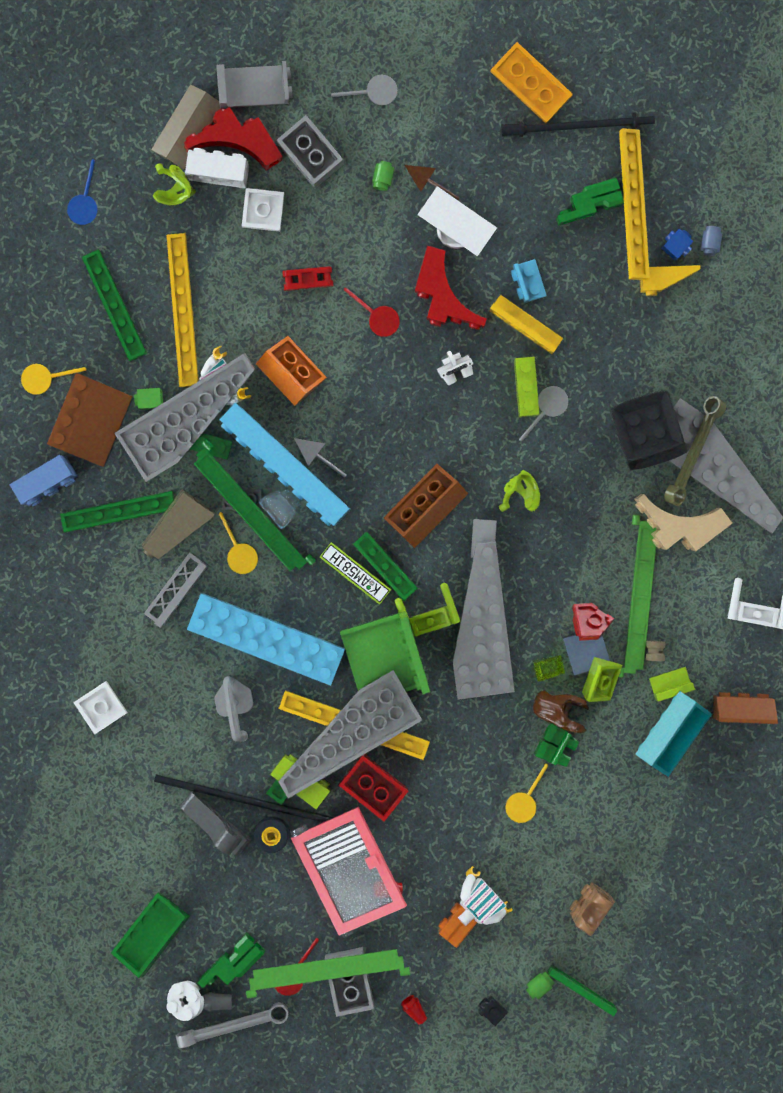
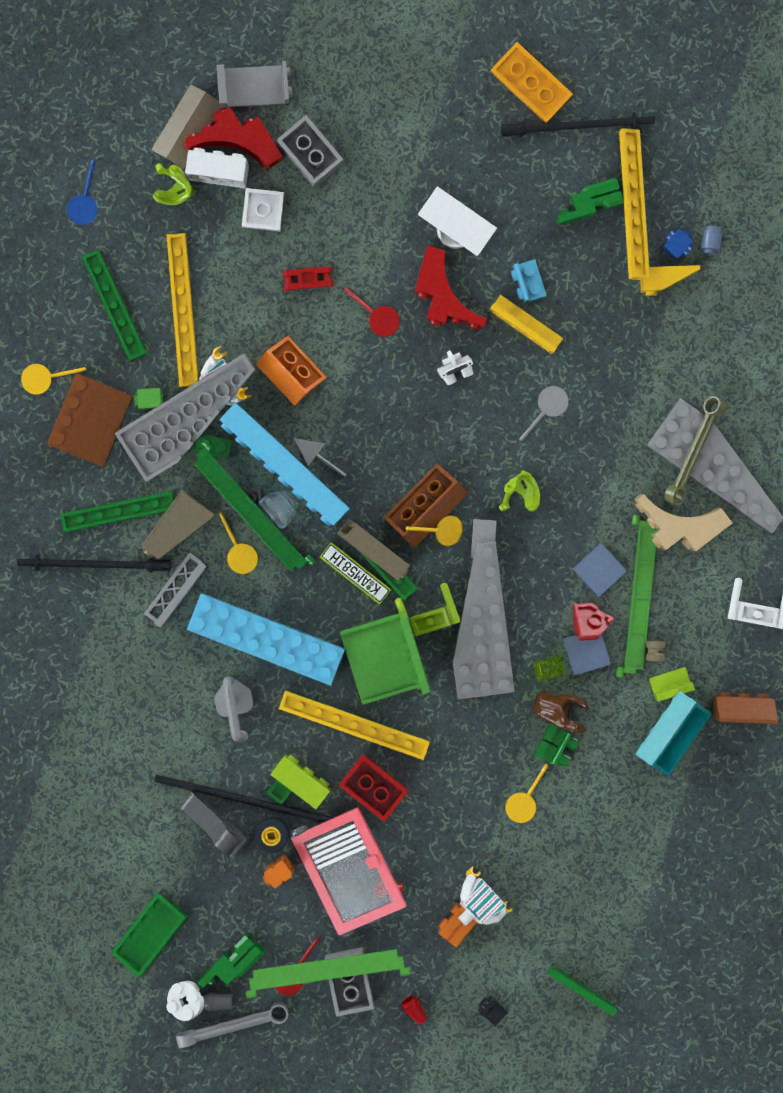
medium blue brick [9,455,78,507] -> none
white plate [73,681,128,734] -> none
light grey wing [278,670,422,798] -> none
light grey piece [331,75,397,105] -> none
bright green brick [372,161,395,191] -> none
reddish brown piece [405,165,459,200] -> none
lime brick [514,357,540,418] -> none
bright green brick [526,971,555,1000] -> none
medium nougat brick [570,882,615,936] -> none
lime slope [582,657,622,702] -> none
black piece [611,390,687,470] -> none
none -> black bar [17,554,171,573]
none -> orange brick [263,854,294,888]
none -> dark tan slope [337,518,410,580]
none -> yellow piece [406,516,463,546]
none -> sand blue tile [572,543,627,597]

